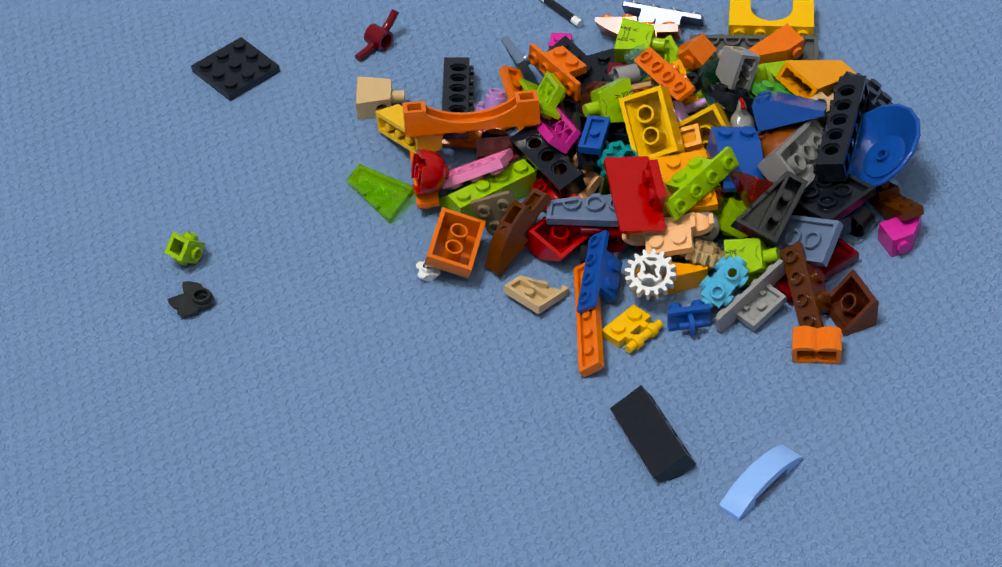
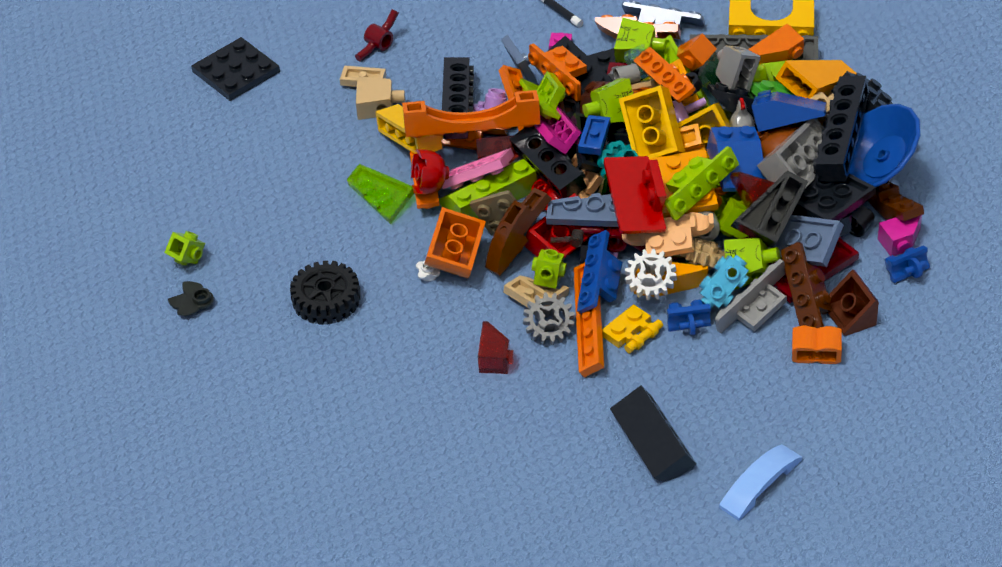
none -> black wheel [290,260,360,325]
none -> tan plate [340,66,386,87]
none -> clear red slope [478,321,514,374]
none -> light grey gear [523,292,575,345]
none -> lime brick [531,249,567,289]
none -> clear smoke hand [551,229,584,248]
none -> blue hips [885,245,930,283]

